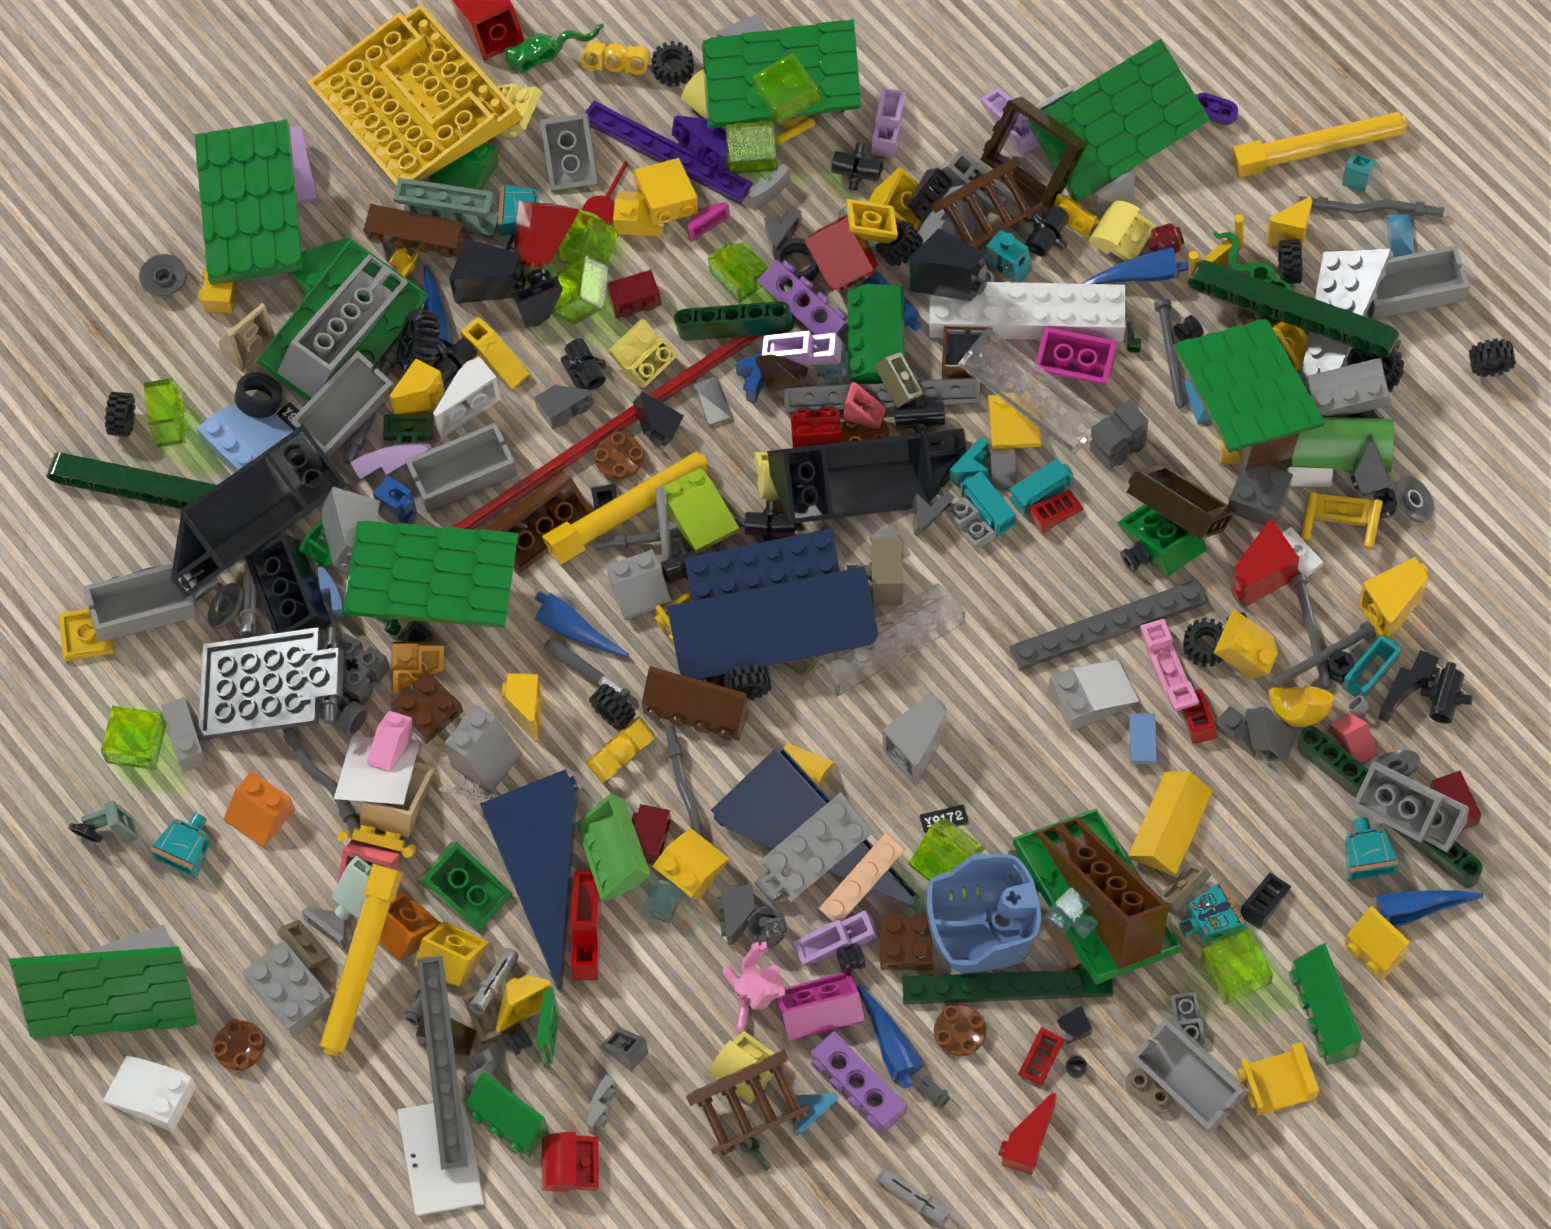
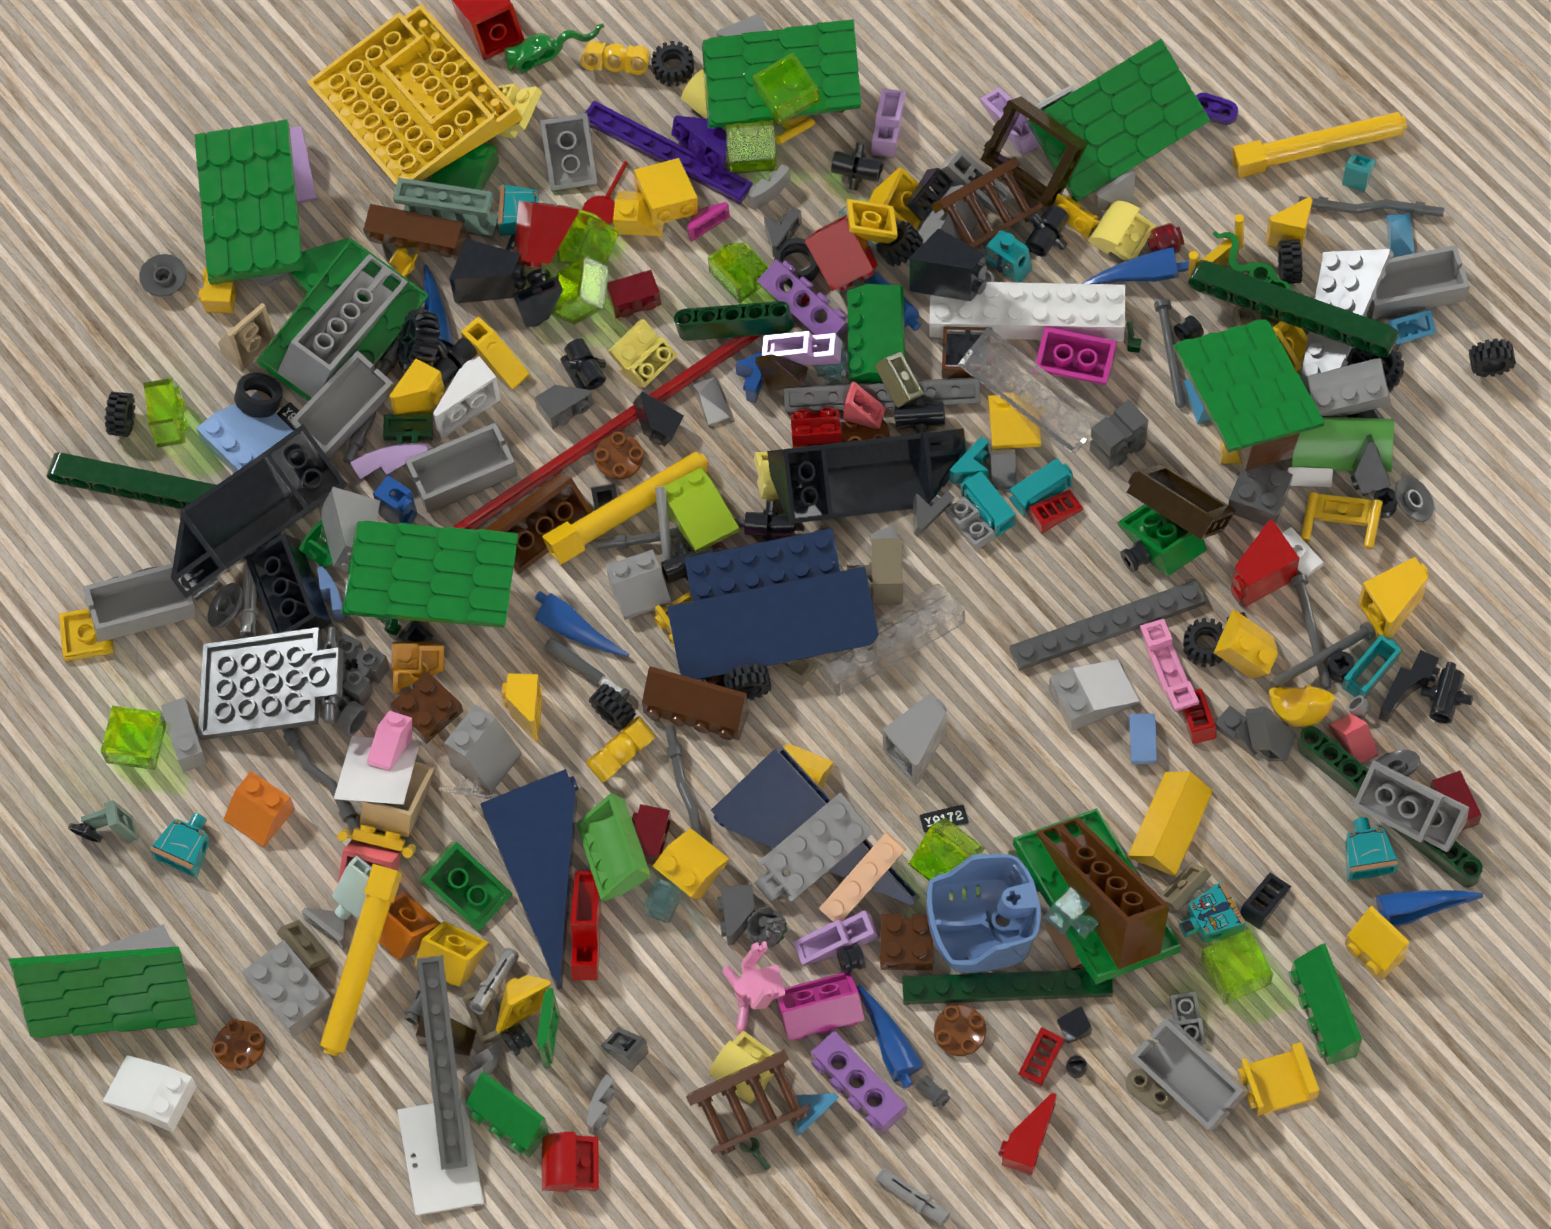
none -> dark azure slope [1389,309,1436,344]

